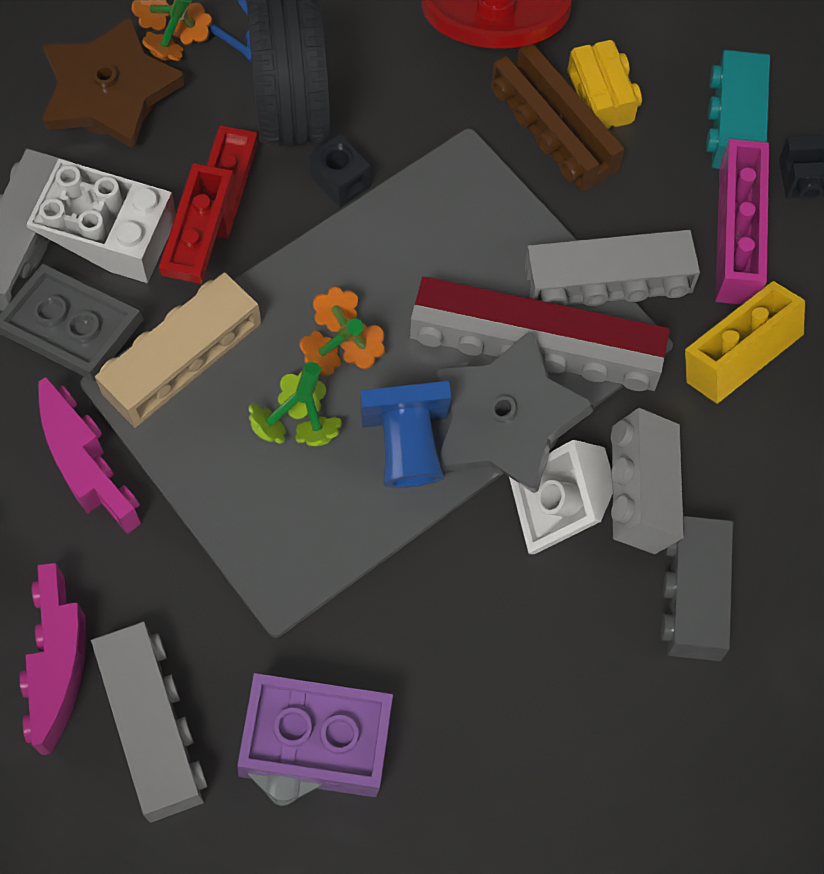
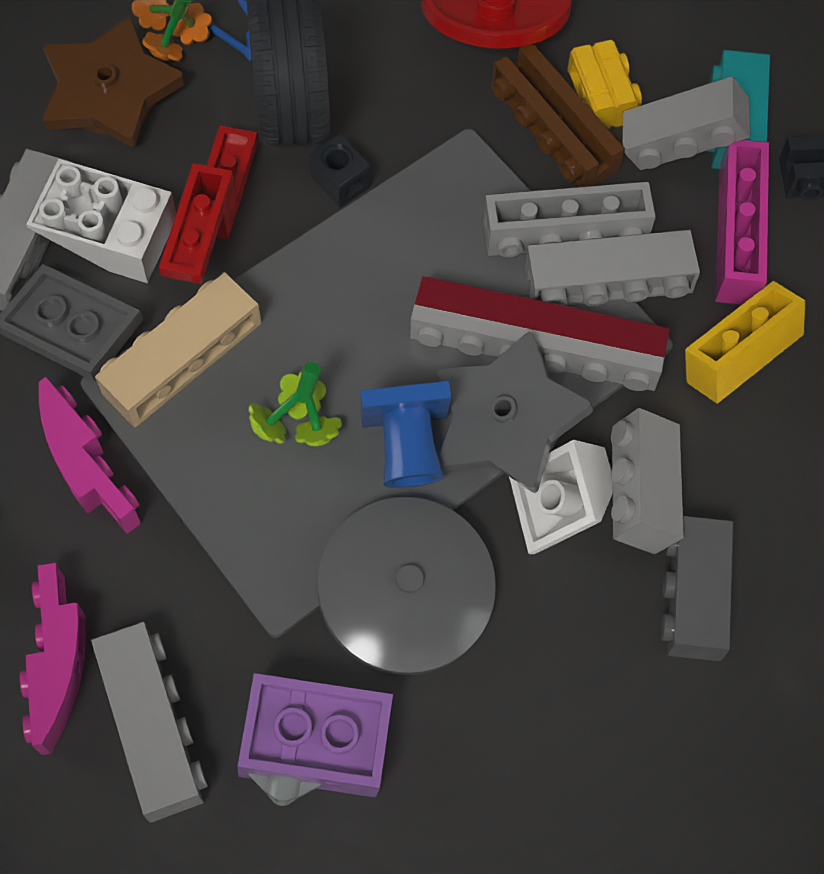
orange plant [299,286,385,377] -> none
none -> dark grey dish [317,497,496,675]
none -> light grey brick [483,182,655,257]
none -> light grey brick [623,76,750,170]

